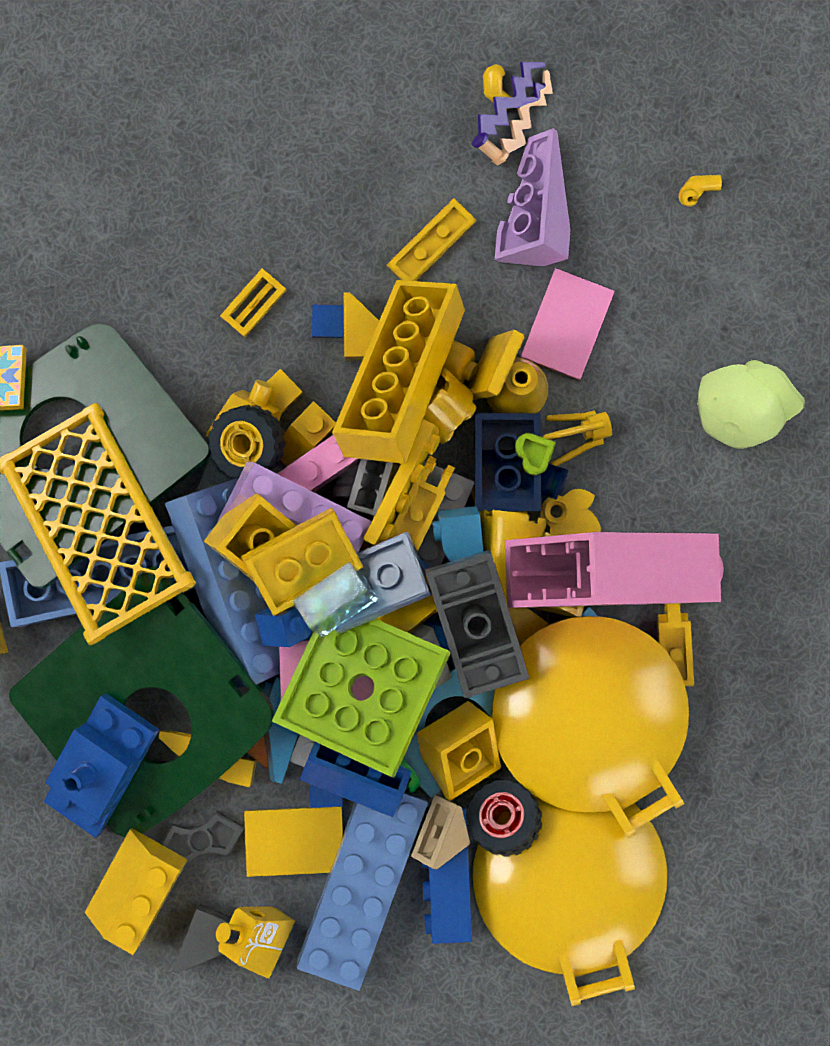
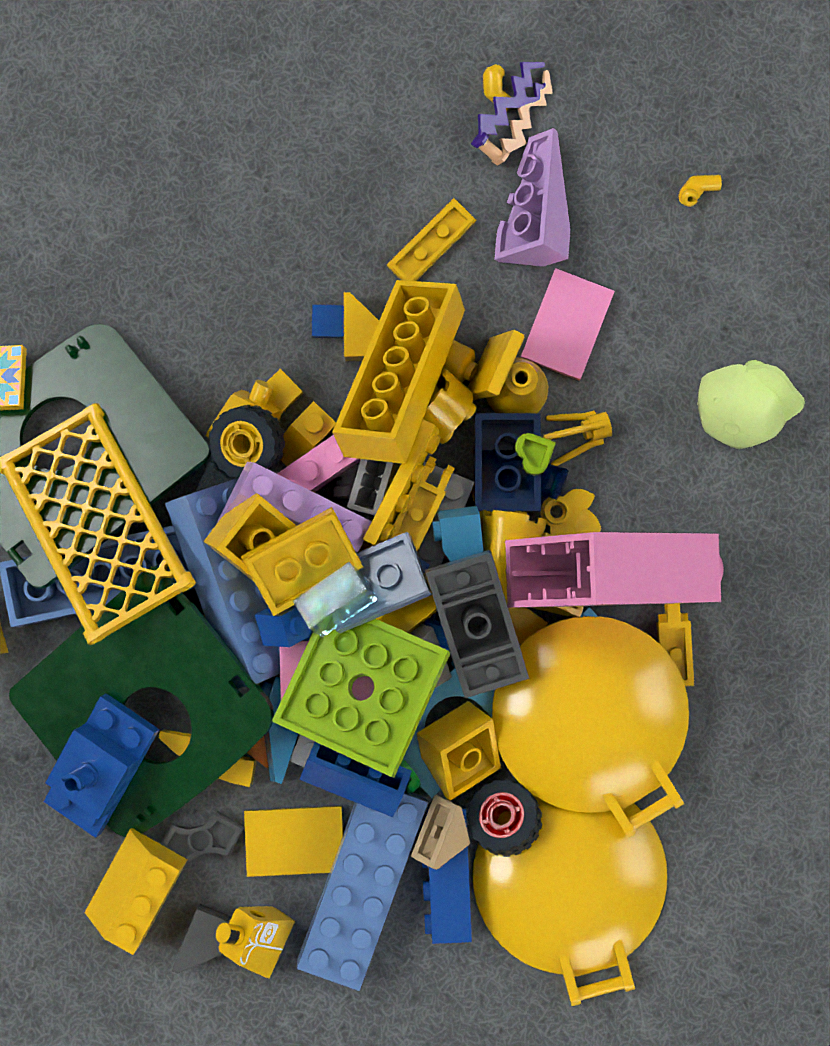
yellow tile [220,268,287,338] -> none
blue tile [310,785,343,808] -> none

